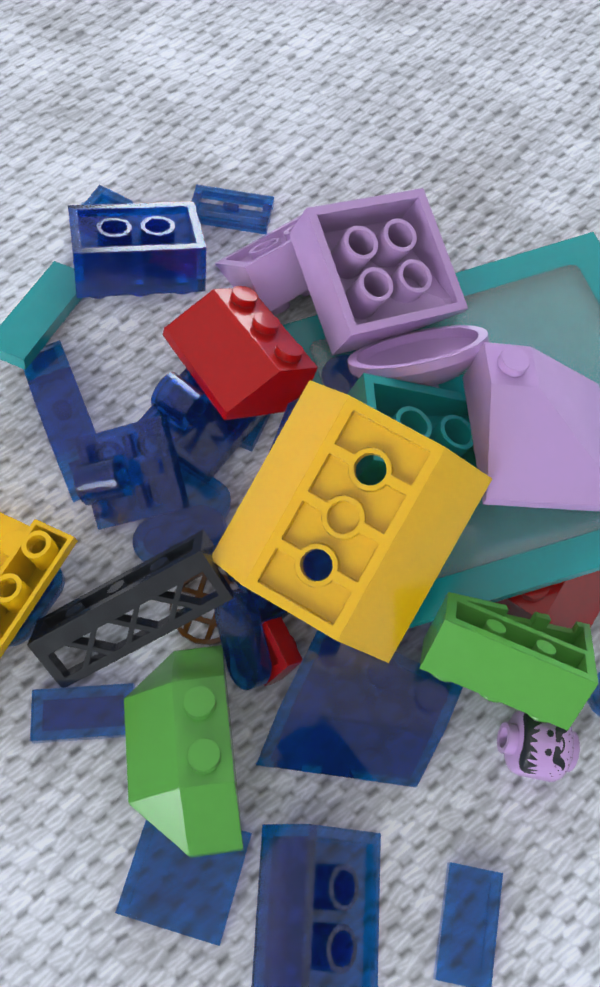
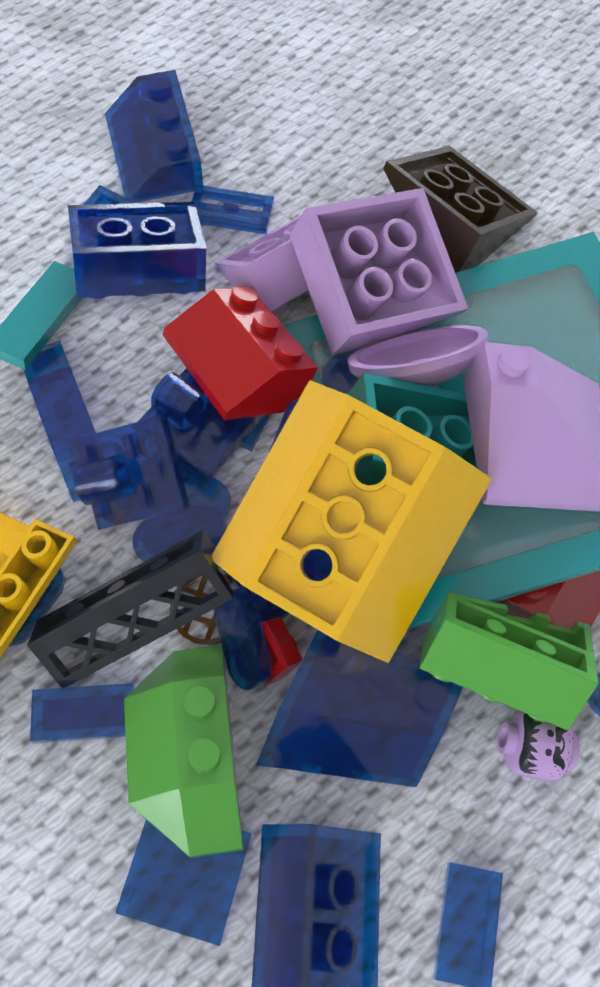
none -> clear blue slope [105,70,204,205]
none -> dark brown slope [383,146,538,273]

